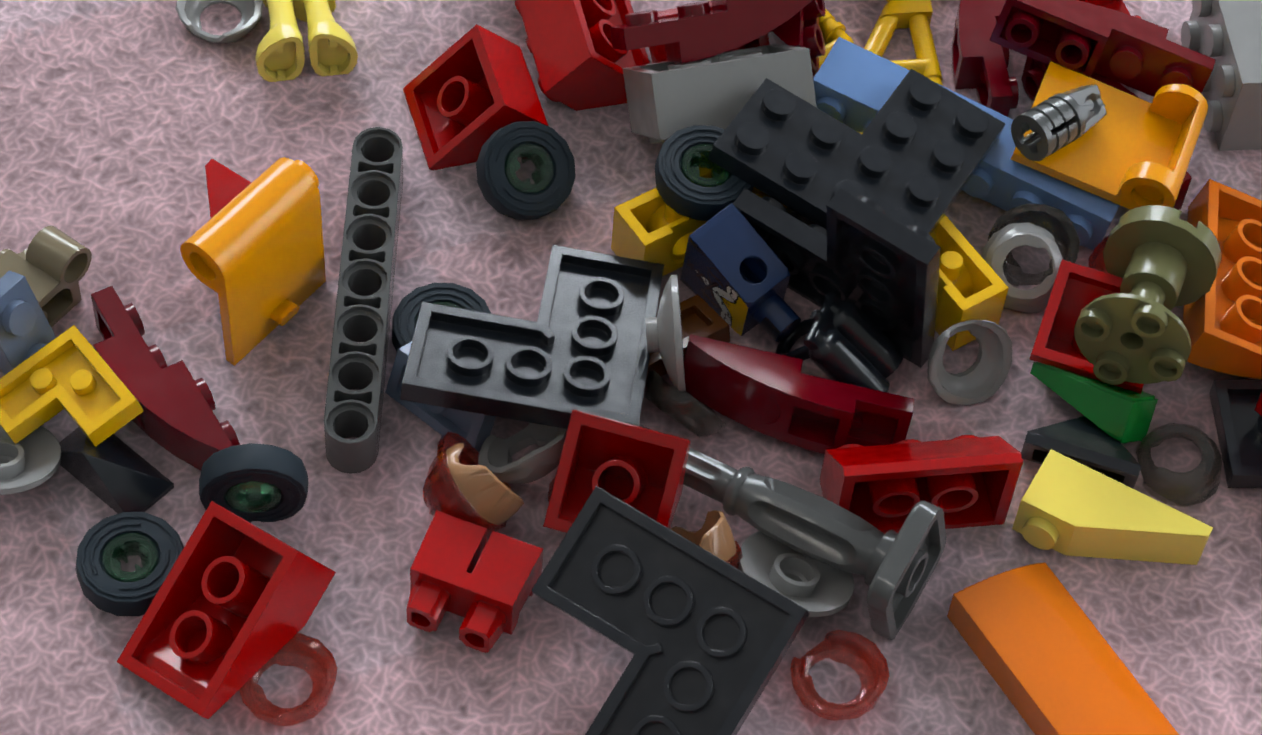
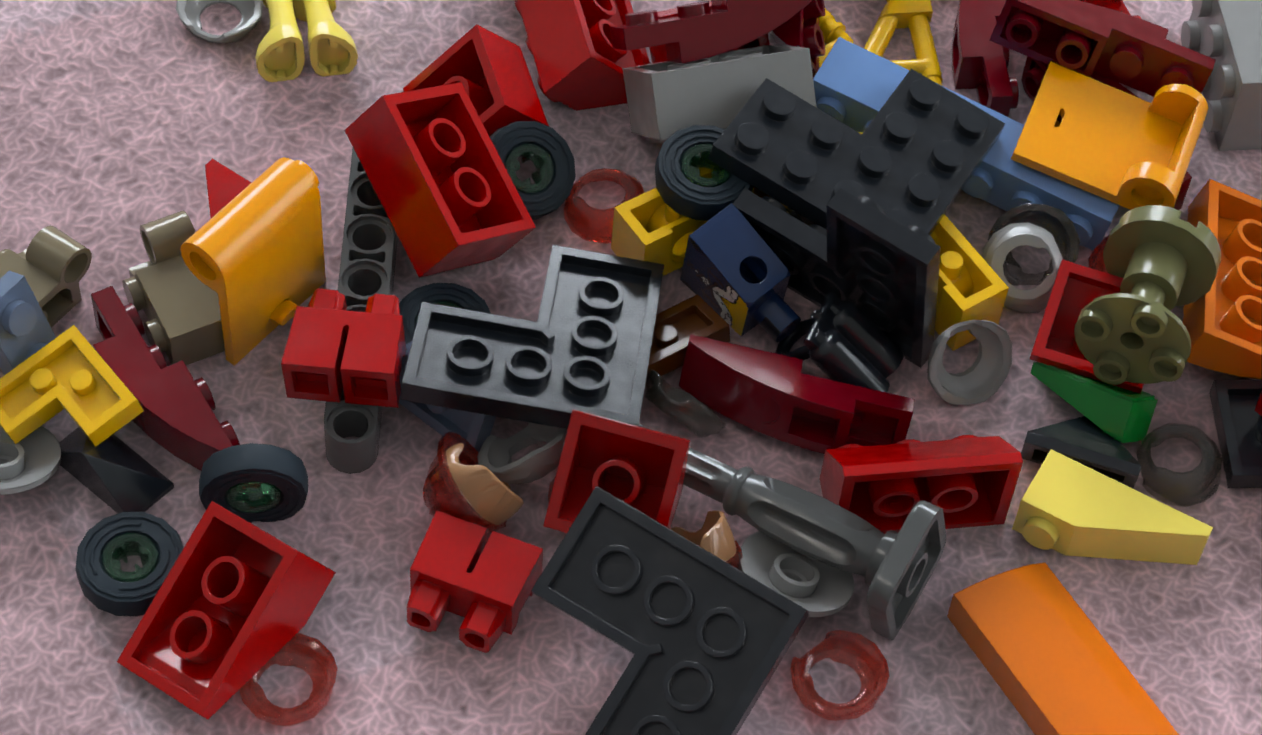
light grey dish [645,274,686,392] -> none
dark grey hinge [1011,85,1107,161] -> none
none -> dark tan hinge [122,210,225,365]
none -> red hips [281,288,406,408]
none -> red brick [344,82,536,278]
none -> clear red piece [563,168,645,244]

